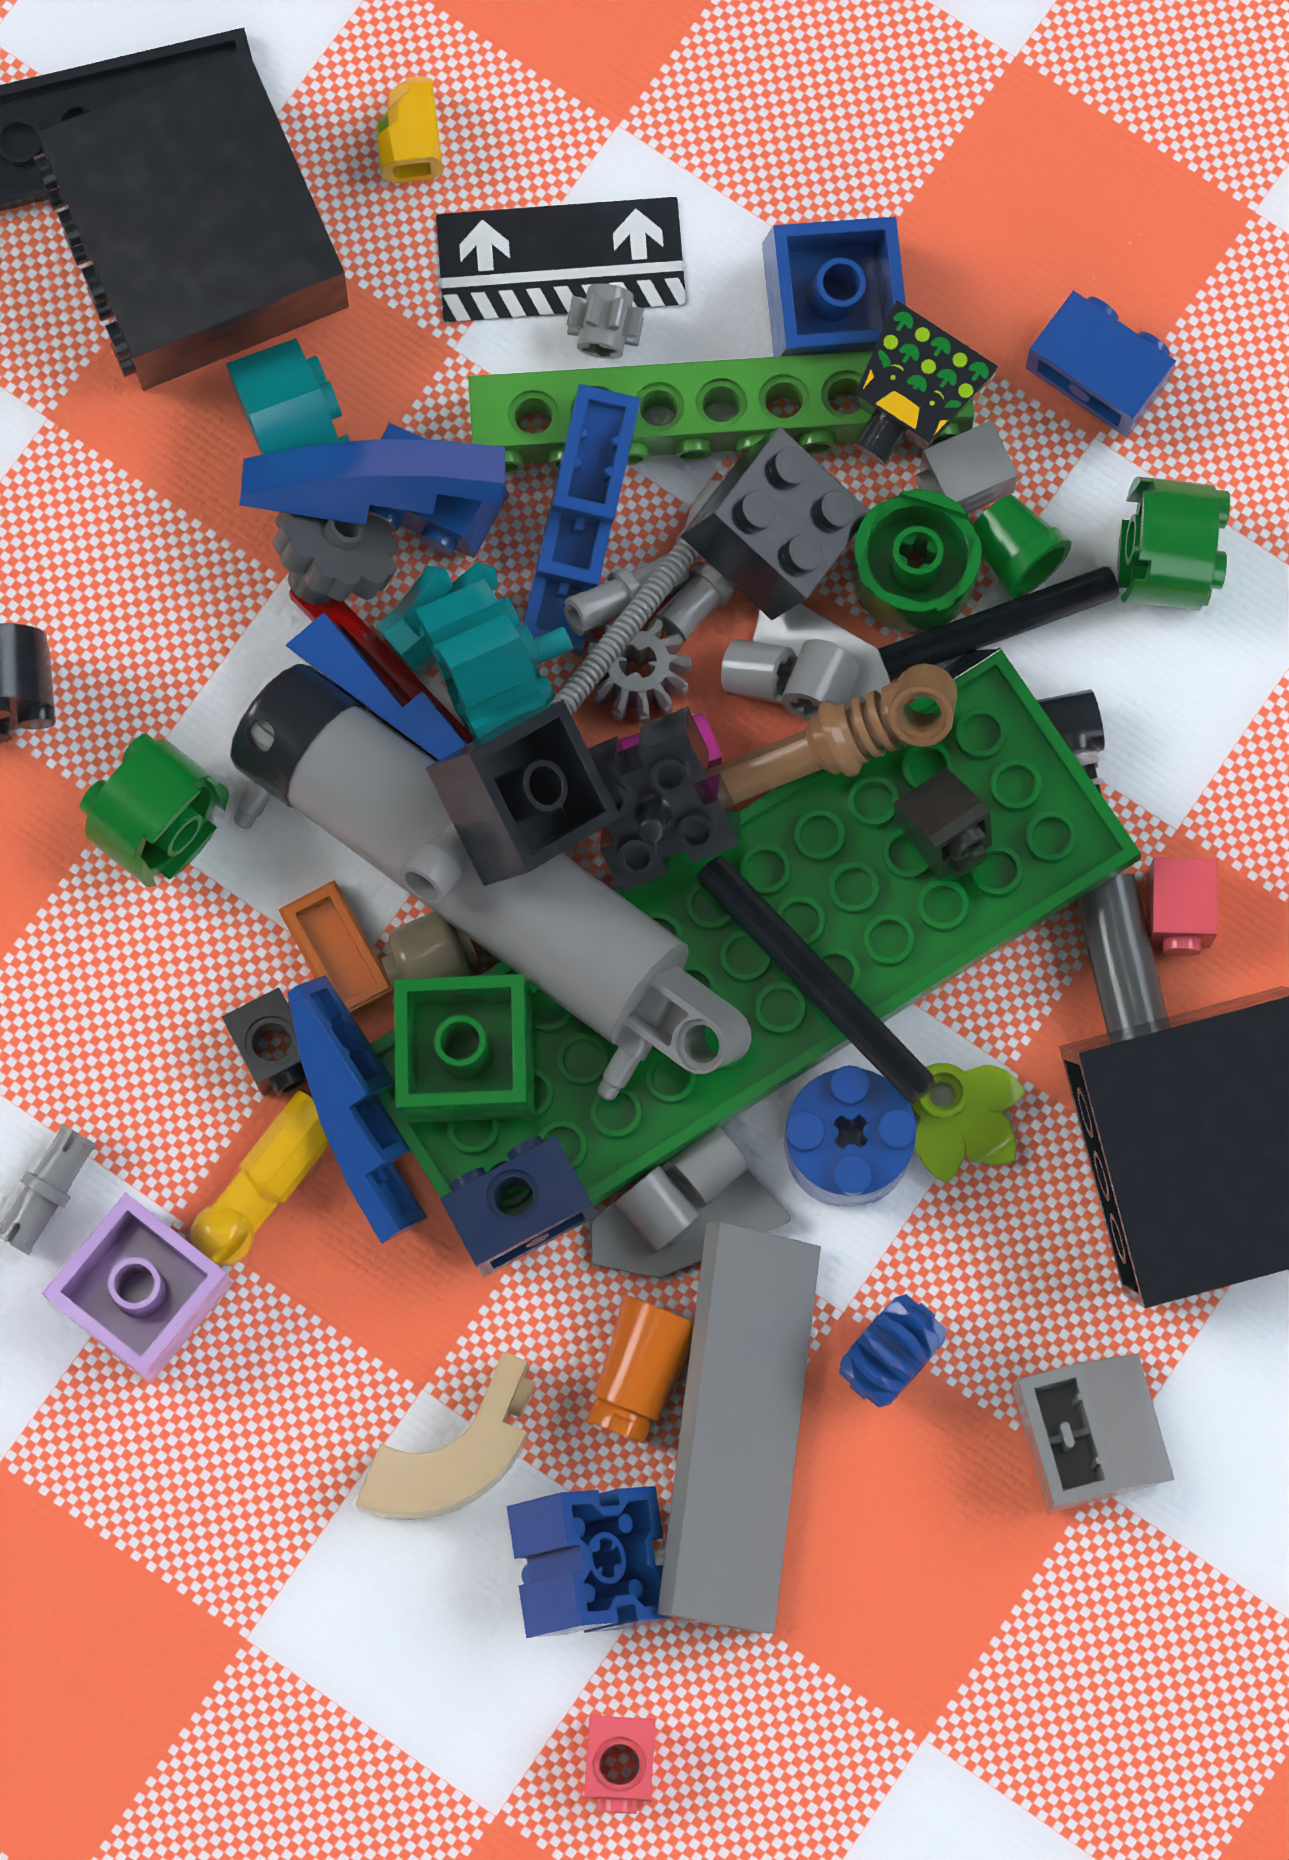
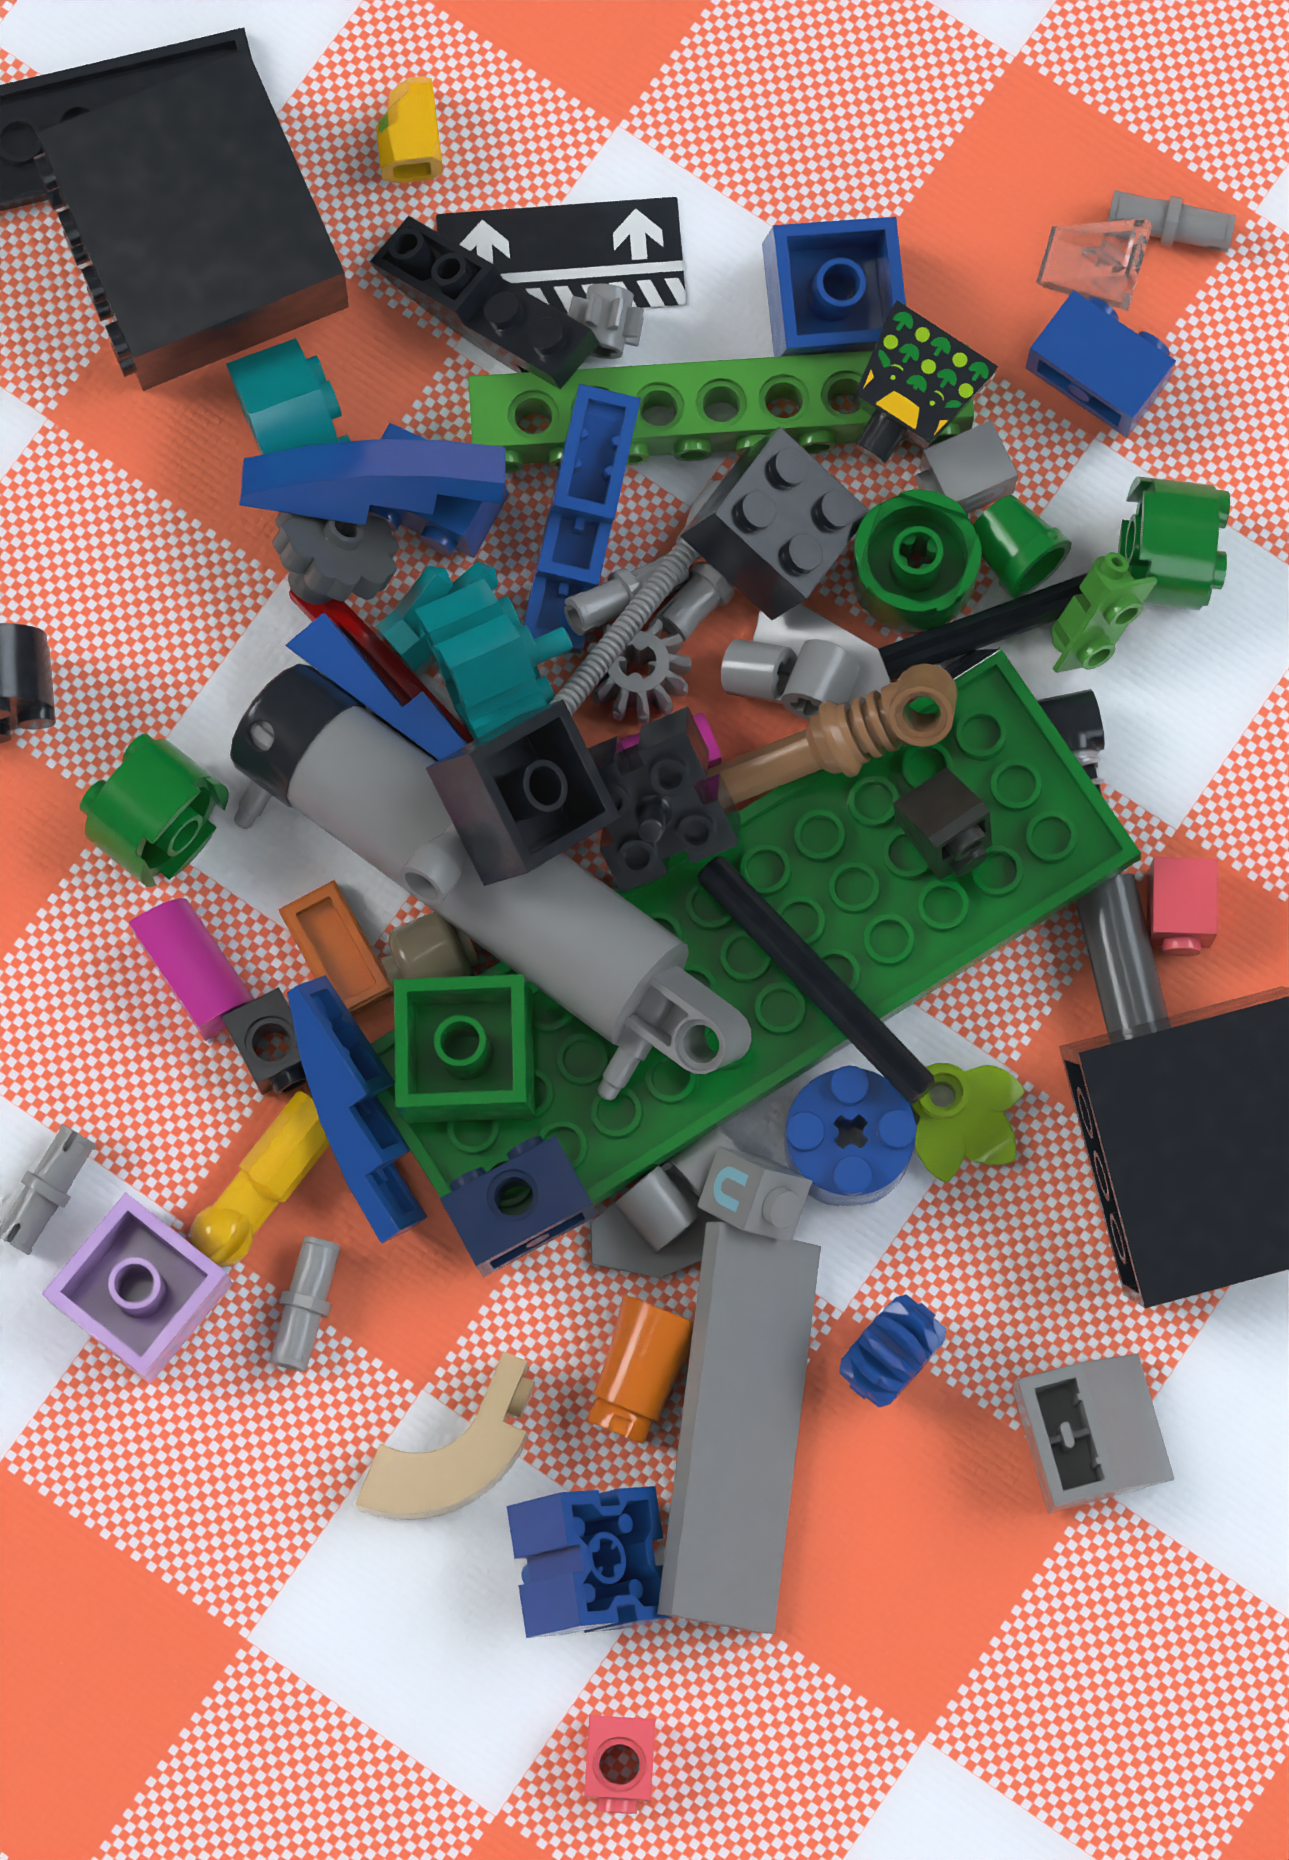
none -> dark pink brick [128,898,255,1041]
none -> light grey pin [269,1236,341,1372]
none -> black slope [369,216,599,389]
none -> light grey brick [697,1146,812,1242]
none -> clear slope [1036,218,1153,311]
none -> bright green hinge [1051,552,1157,673]
none -> light grey pin [1107,190,1236,253]

